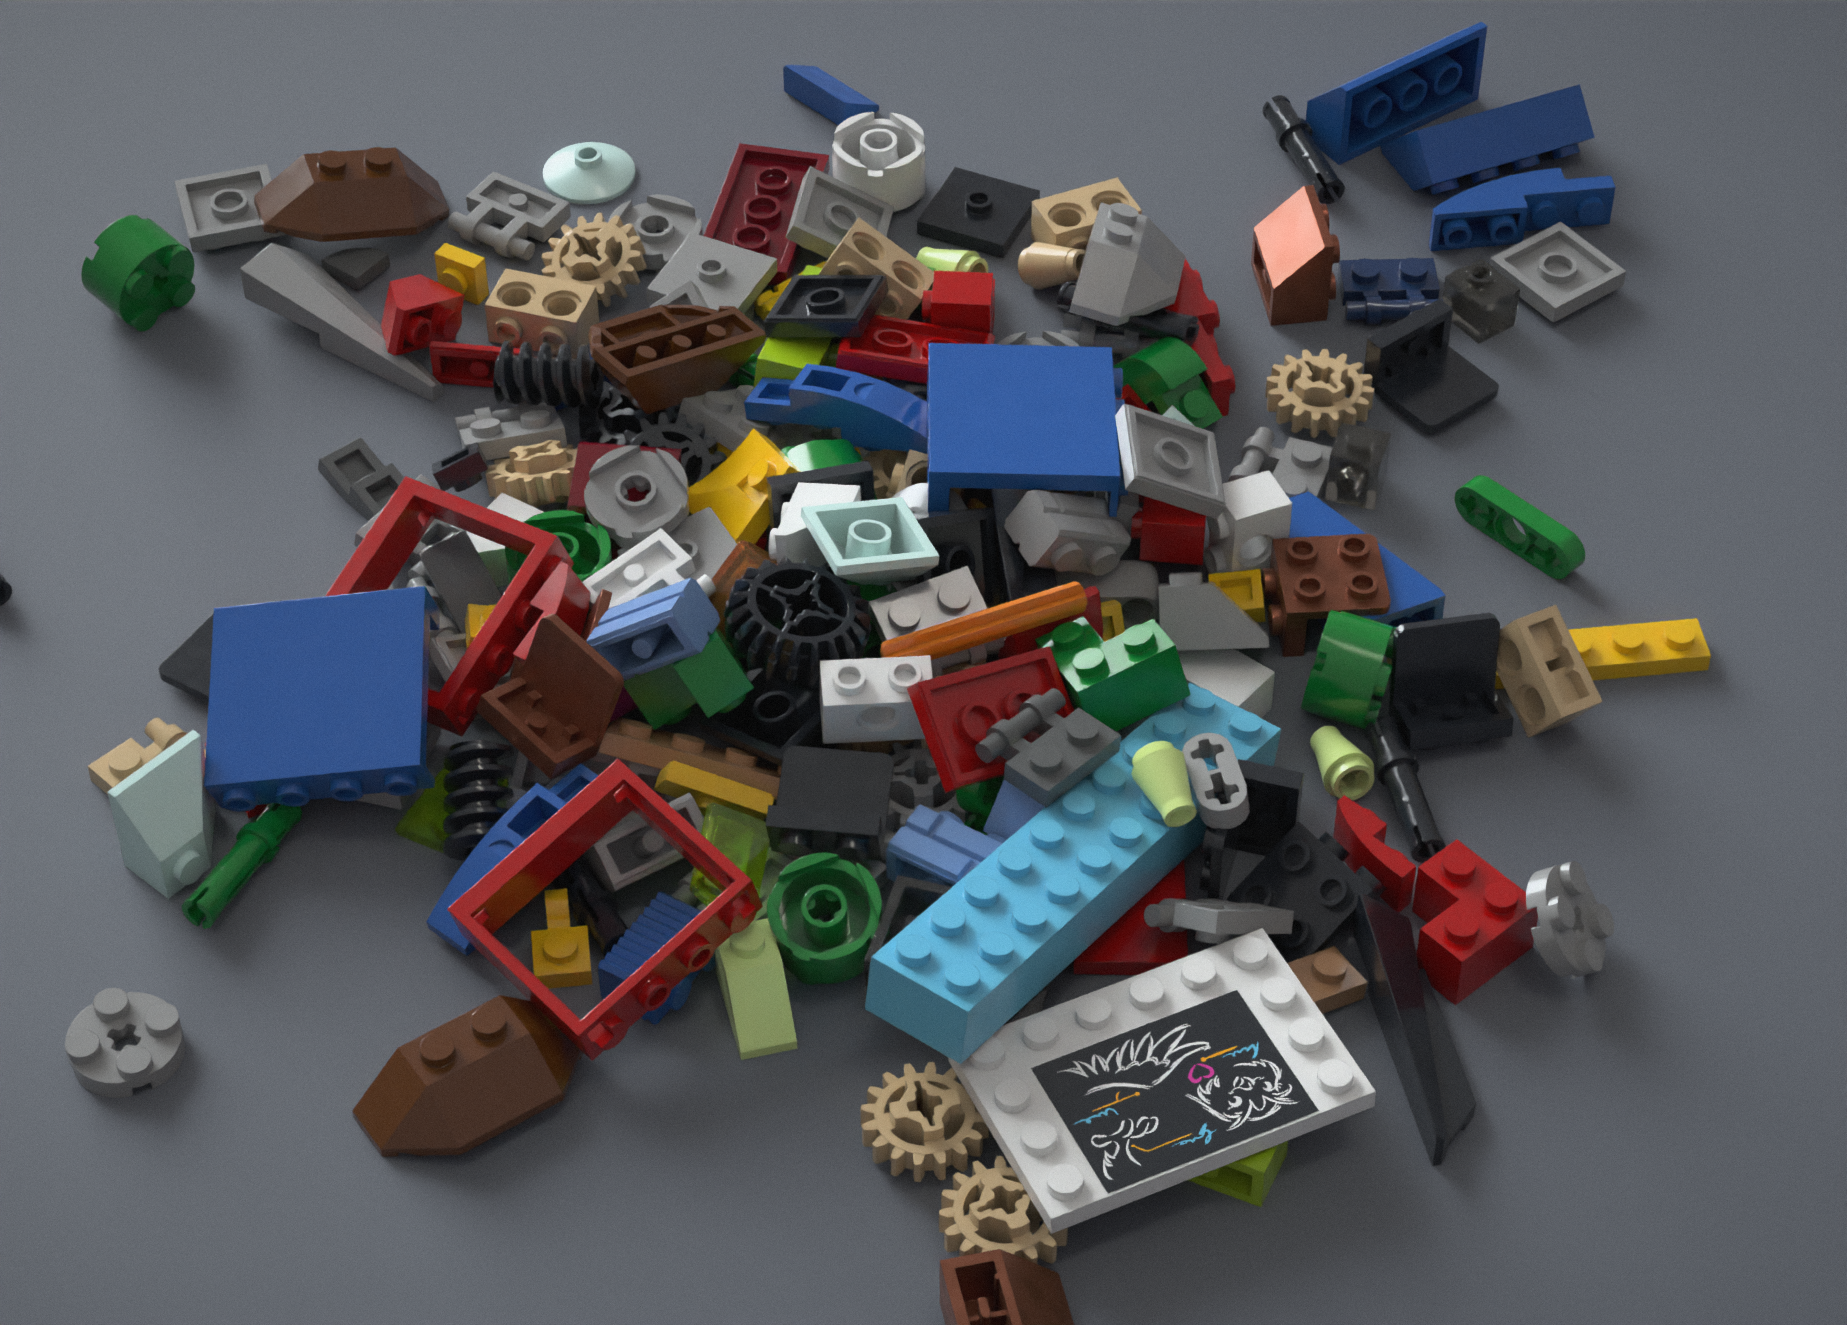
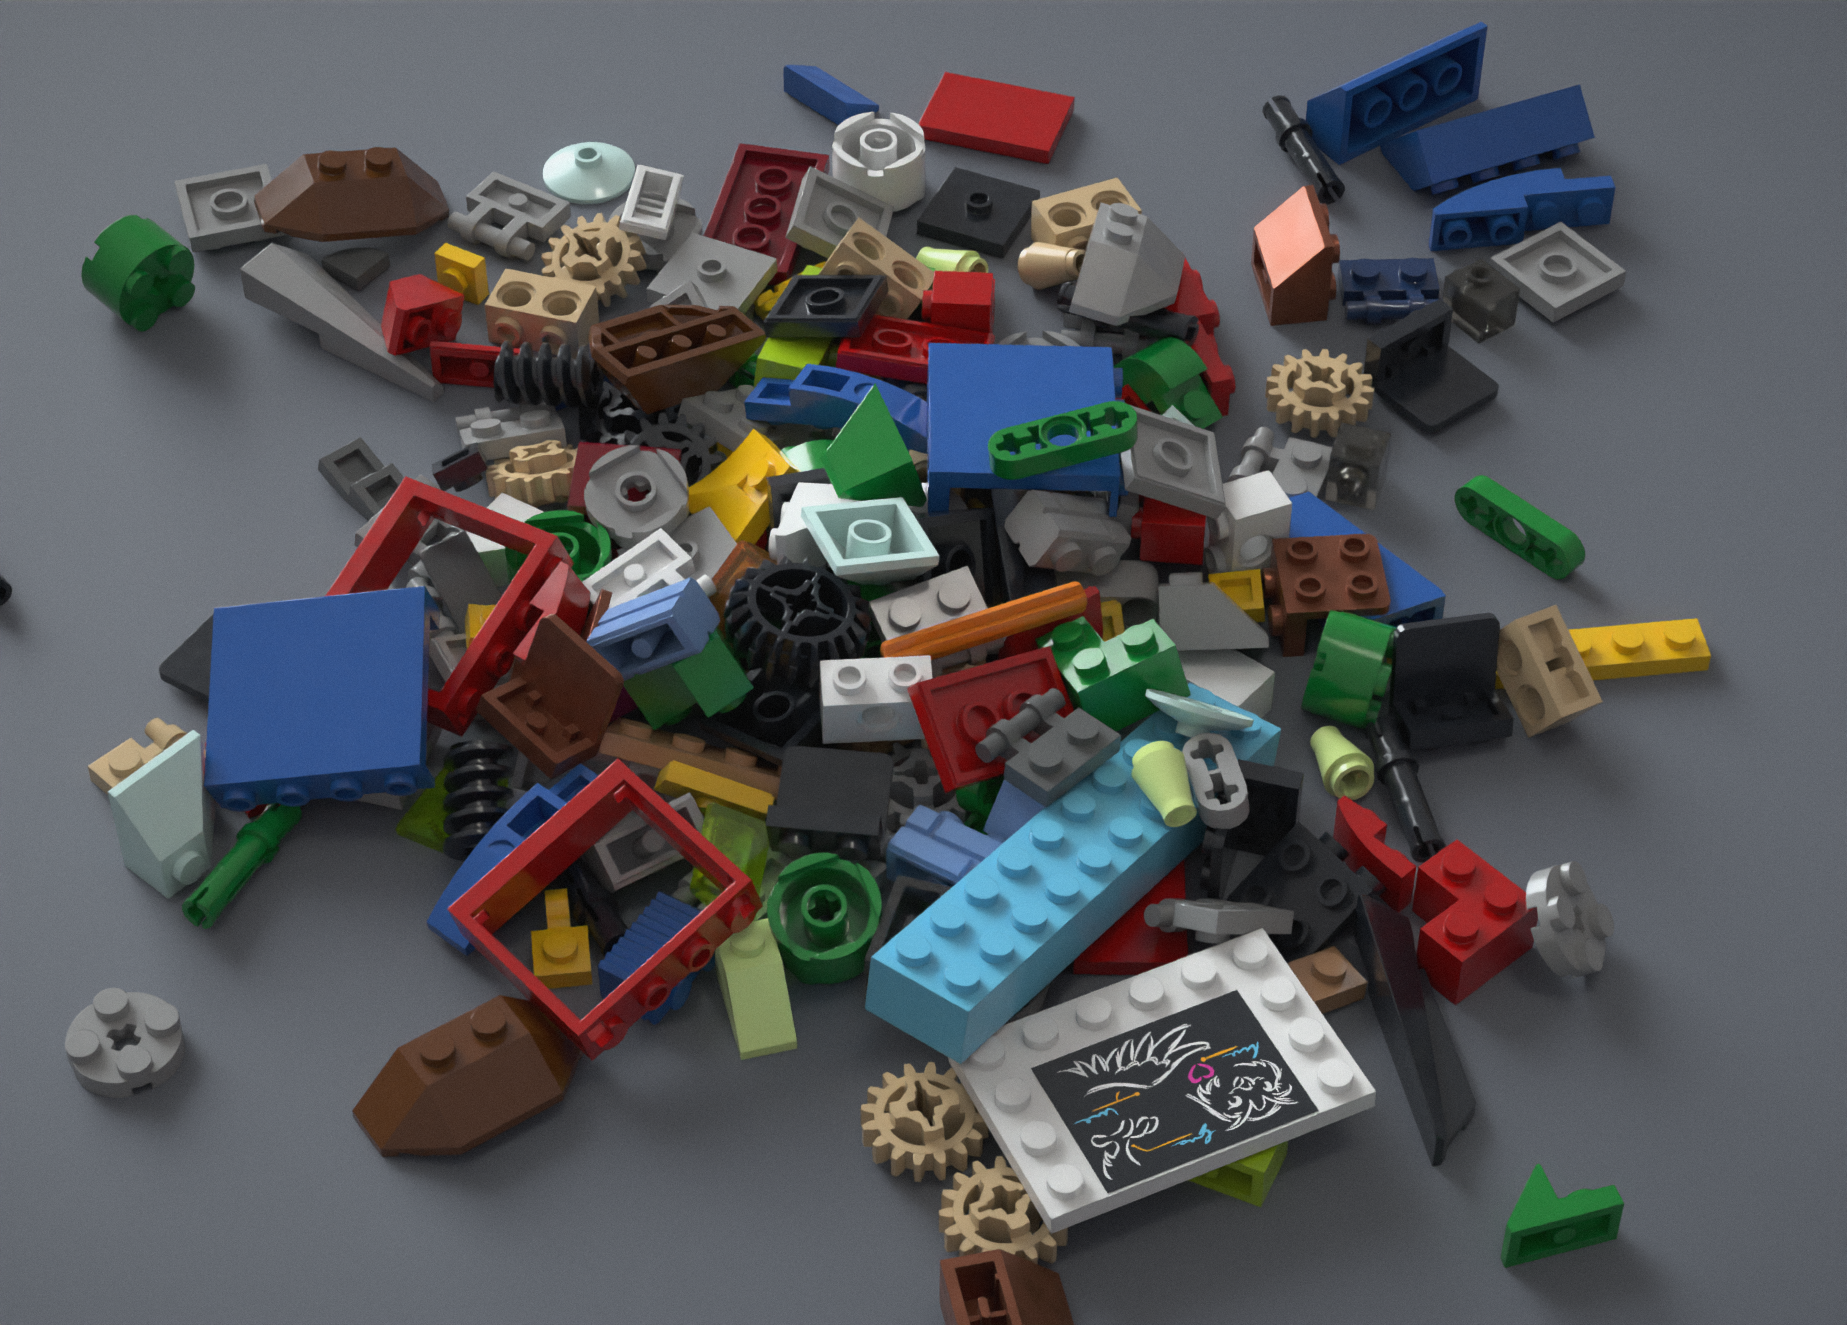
none -> white slope [619,165,684,240]
none -> green slope [820,383,927,507]
none -> red tile [918,72,1075,164]
none -> green beam [988,401,1138,480]
none -> light aqua dish [1145,689,1254,738]
none -> green slope [1500,1164,1624,1268]

